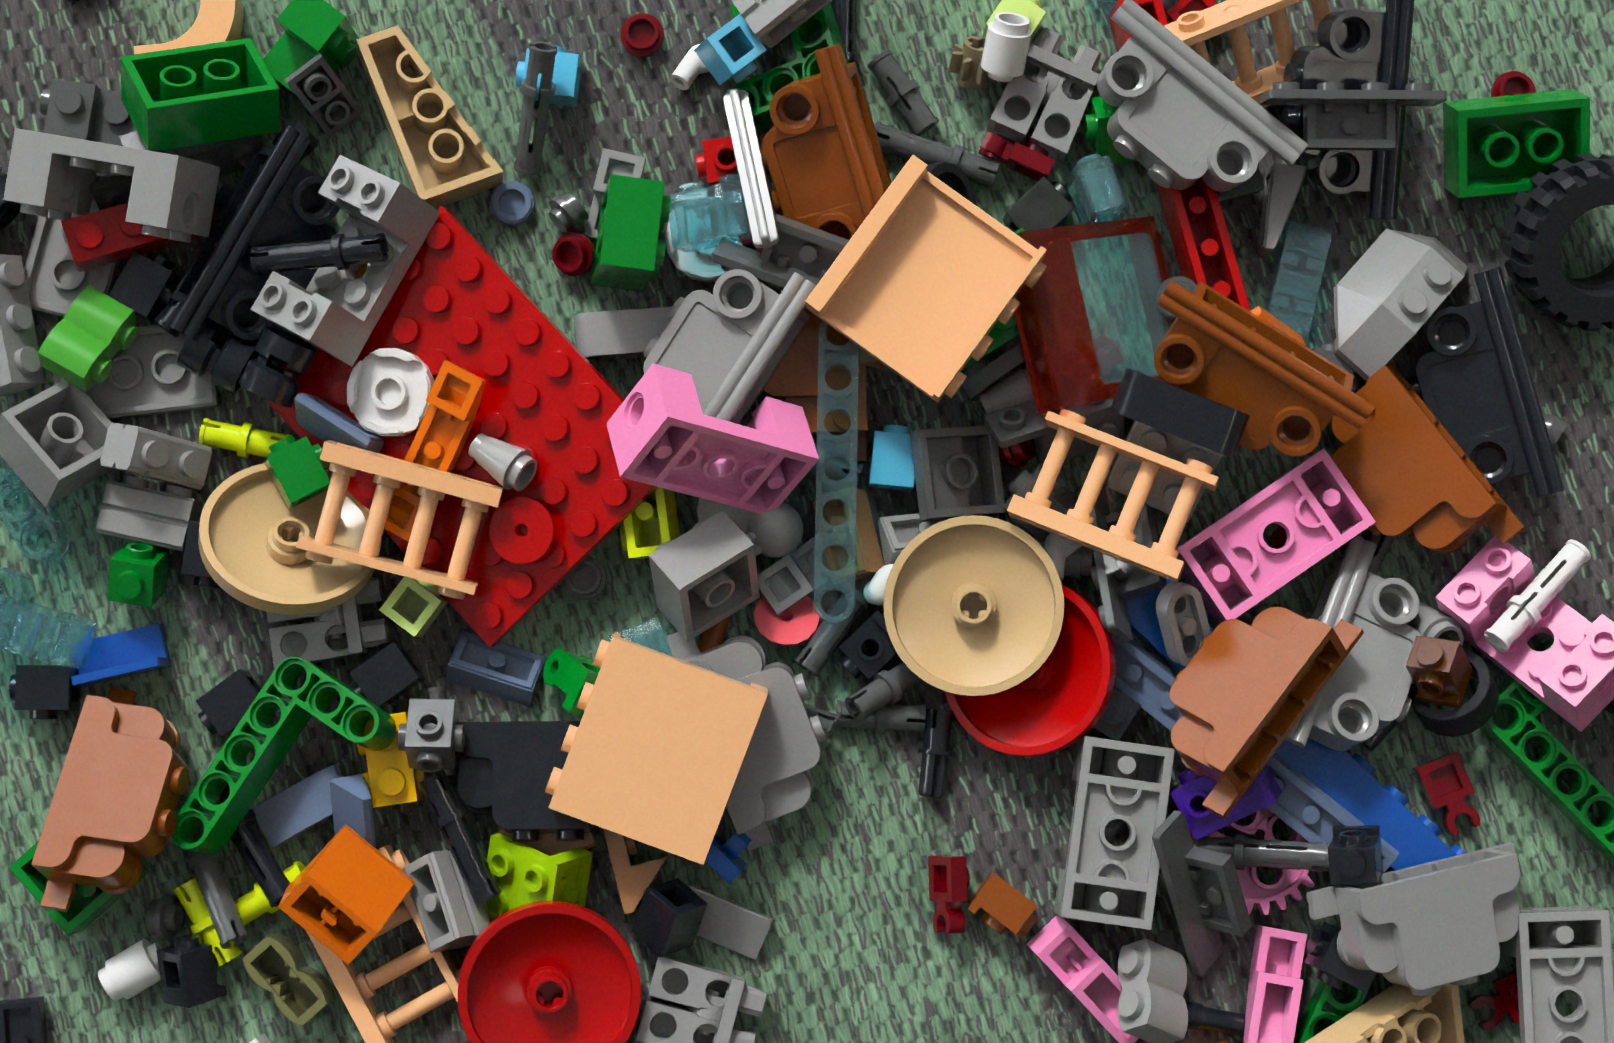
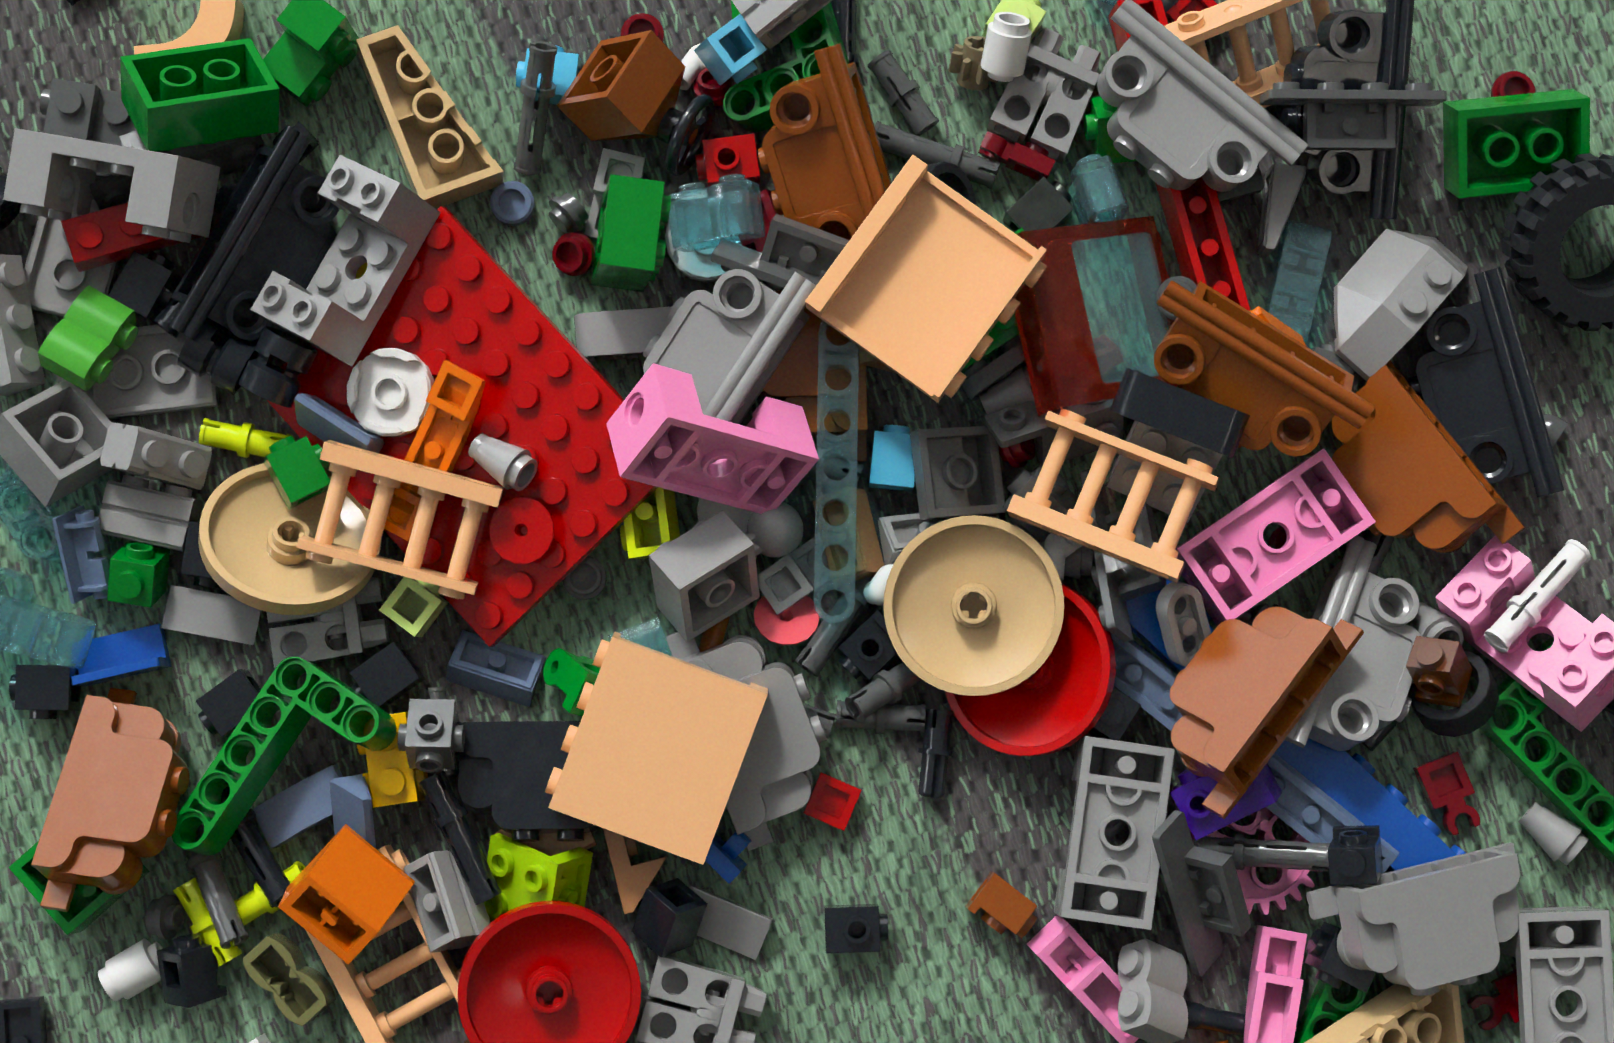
black pin [250,233,389,276] -> none
dark grey slope [284,53,364,138] -> none
axle [723,88,779,249] -> none
dark red plate [928,855,970,934] -> none
none -> sand blue hinge [52,505,109,604]
none -> light grey slope [161,585,261,645]
none -> dark orange piece [557,30,715,176]
none -> dark red plate [694,68,736,106]
none -> red plate [803,772,862,831]
none -> black brick [824,904,888,953]
none -> light grey cone [1519,802,1589,866]

